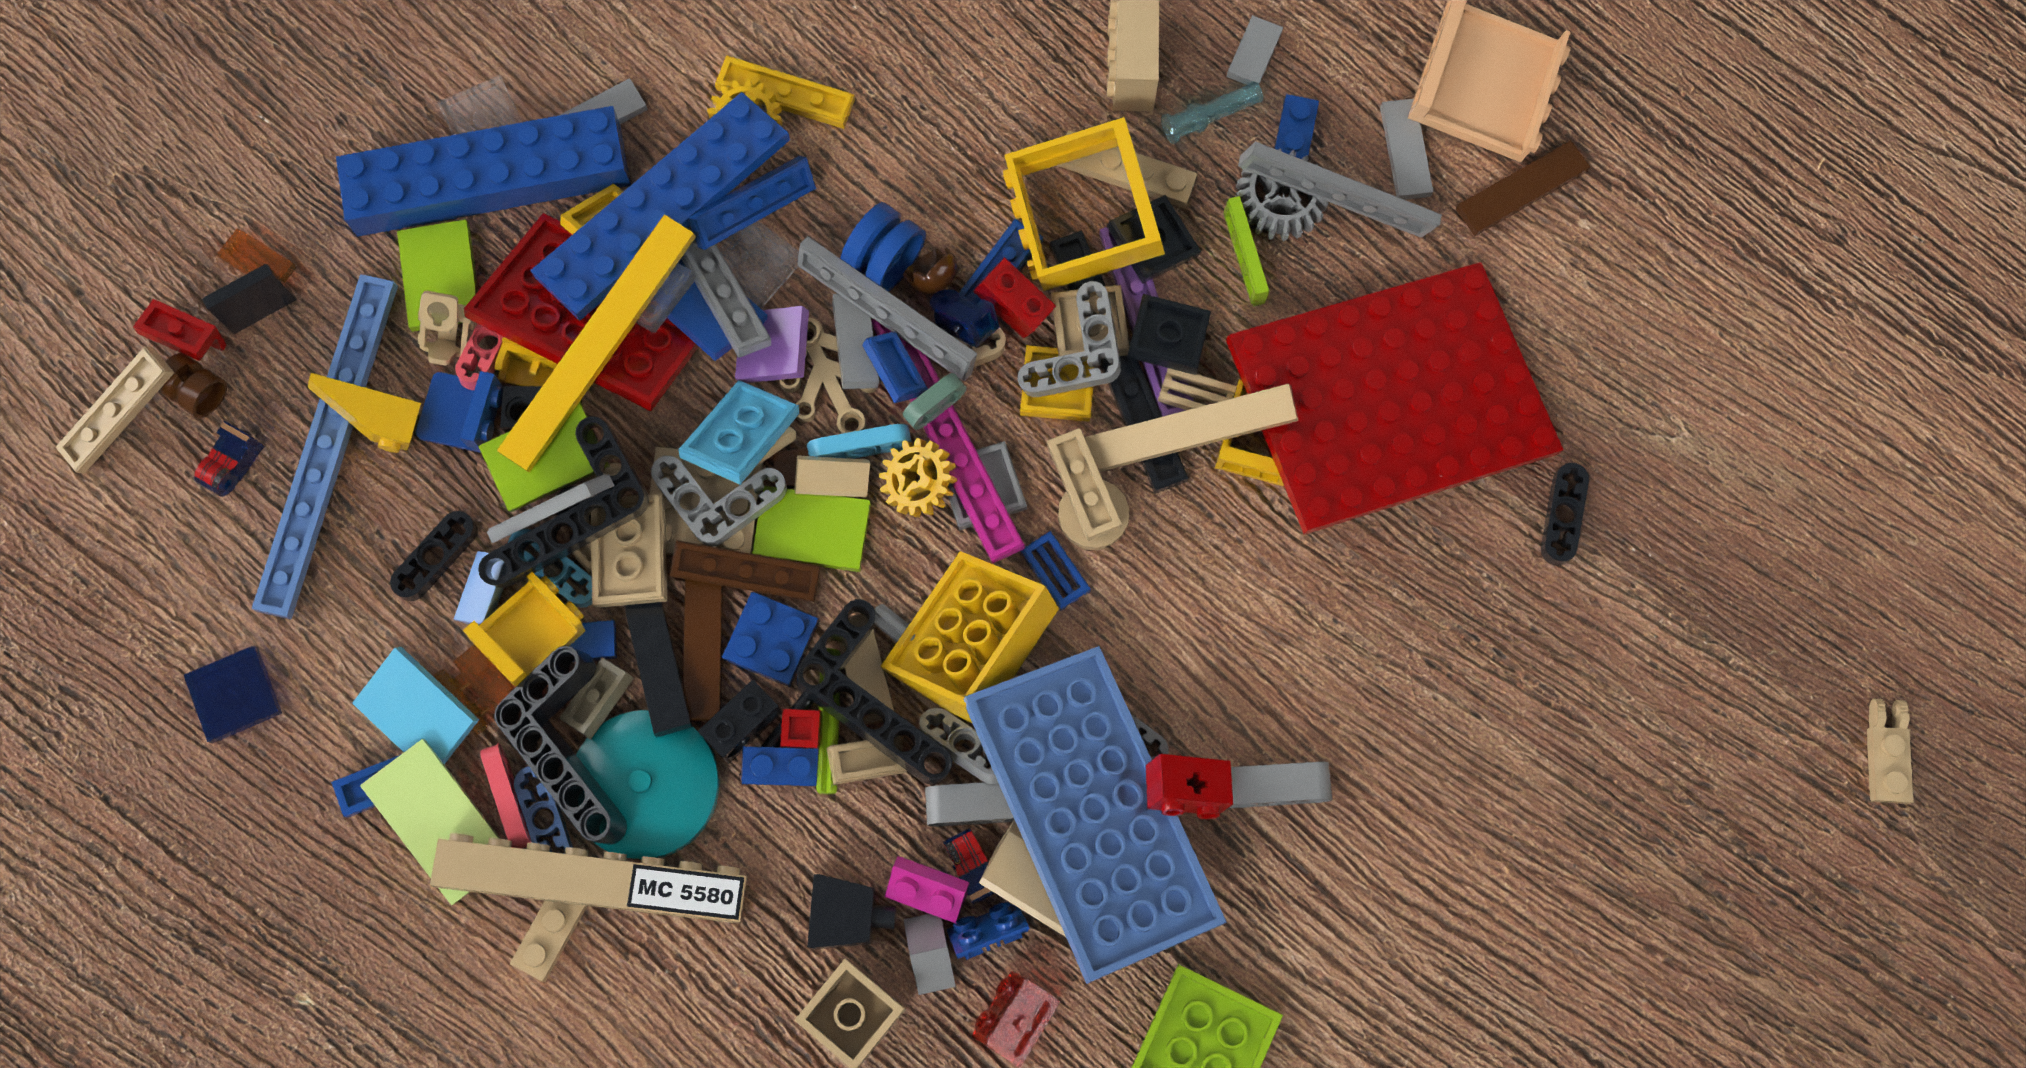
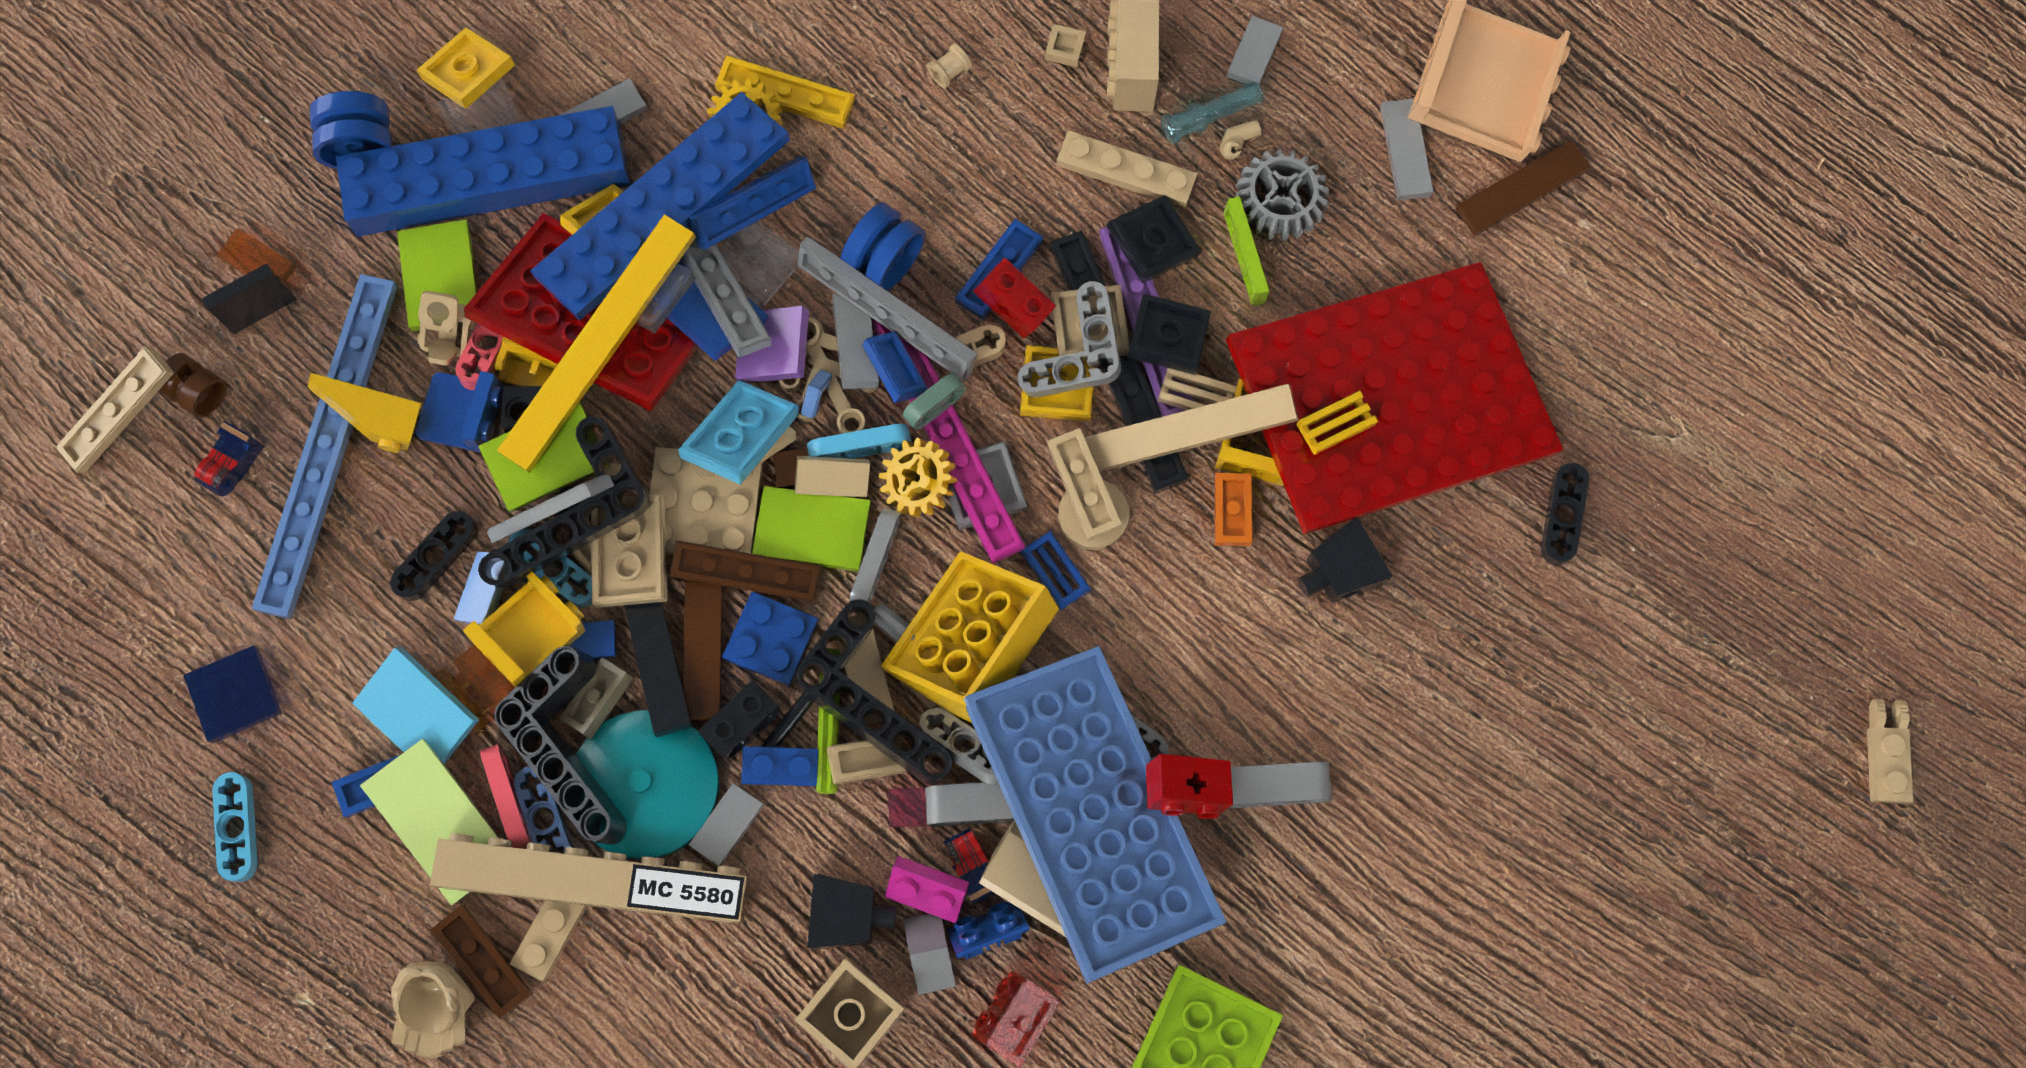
red panel [133,299,227,361] -> none
light grey beam [651,456,787,547] -> none
red plate [780,709,822,749] -> none
reddish brown hair [902,248,958,295] -> none
clear blue leg [930,289,1000,348] -> none
yellow window [1003,117,1165,291] -> none
light grey tile [1238,141,1442,238] -> none
blue plate [1274,94,1319,159] -> none
none -> medium azure beam [212,772,258,882]
none -> blue wheel [309,91,393,169]
none -> tan hair [391,962,475,1059]
none -> yellow plate [417,27,515,109]
none -> reddish brown plate [430,905,533,1019]
none -> light grey tile [689,783,765,866]
none -> medium blue tile [801,369,832,419]
none -> light grey beam [849,507,901,603]
none -> clear pink tile [888,788,927,828]
none -> tan bush [927,43,972,89]
none -> tan plate [1045,24,1086,67]
none -> orange plate [1214,473,1252,546]
none -> tan arm [1220,119,1261,160]
none -> yellow tile [1296,391,1378,455]
none -> black torso [1297,517,1393,603]

